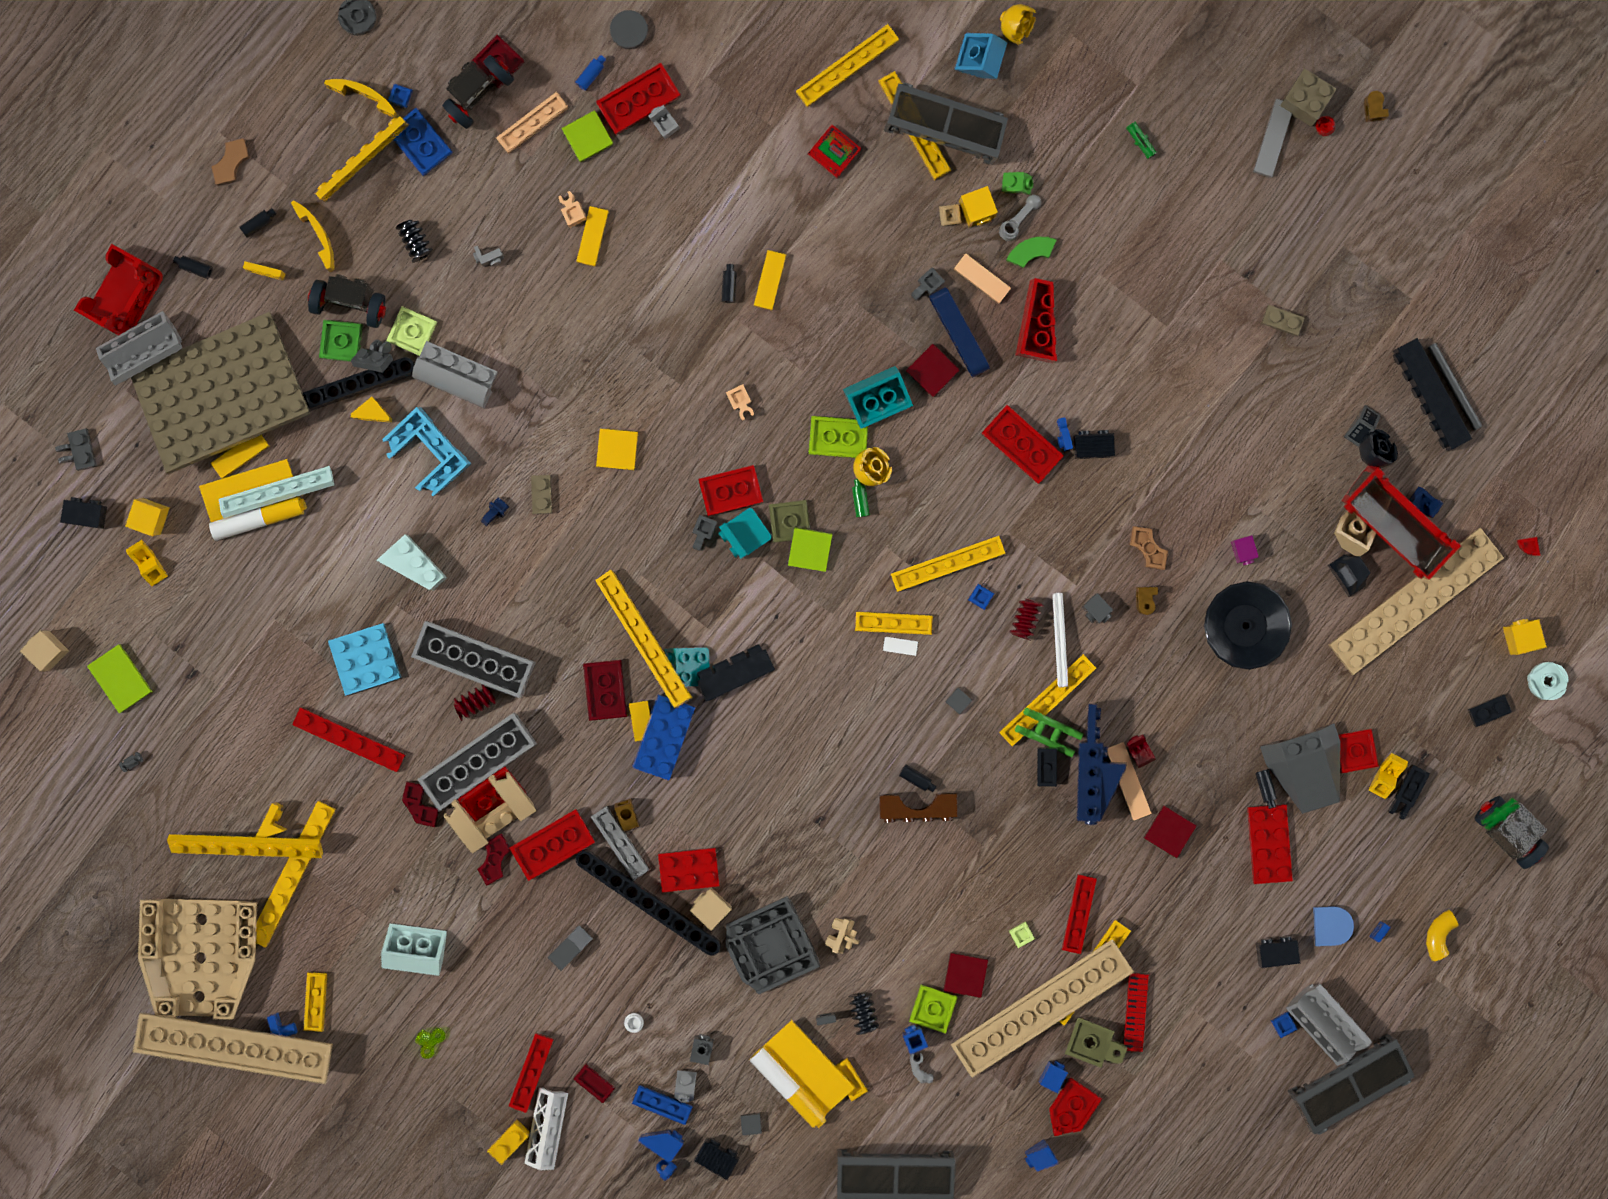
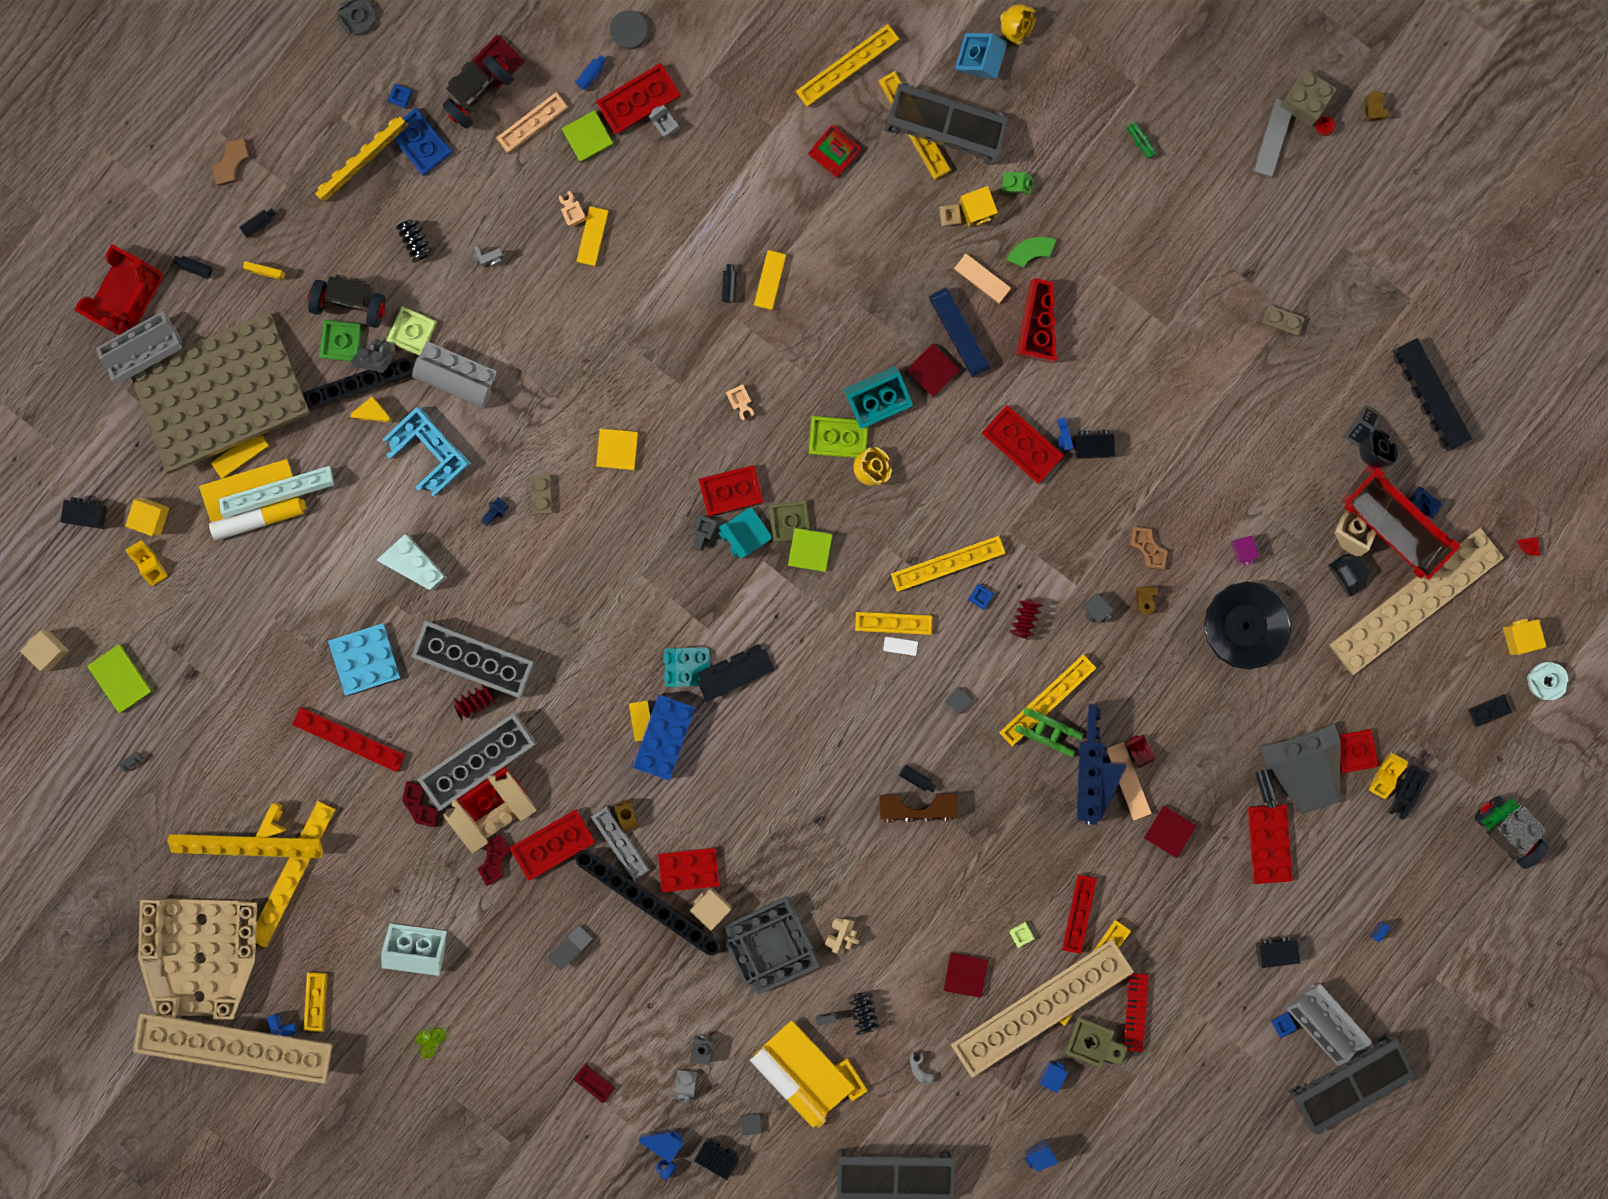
dark grey hinge [55,428,97,471] -> none
yellow slope [291,201,334,272] -> none
yellow slope [324,79,398,118] -> none
yellow brick [487,1119,530,1164] -> none
red plate [508,1033,554,1113] -> none
white fence [525,1088,568,1170] -> none
dark red tile [583,660,627,721] -> none
yellow plate [595,570,692,708] -> none
white plate [624,1013,644,1033] -> none
blue tile [632,1085,693,1125] -> none
green cylinder [852,479,870,518] -> none
blue brick [902,1025,928,1054] -> none
lime tile [909,984,958,1034] -> none
dark grey plate [911,268,945,300] -> none
light grey piece [999,195,1041,241] -> none
black plate [1037,747,1057,787] -> none
red tile [1049,1077,1102,1136] -> none
white axle [1052,593,1068,688] -> none
medium blue tile [1313,906,1354,946] -> none
yellow cylinder [1426,910,1459,961] -> none
dark grey piece [1427,343,1482,431] -> none

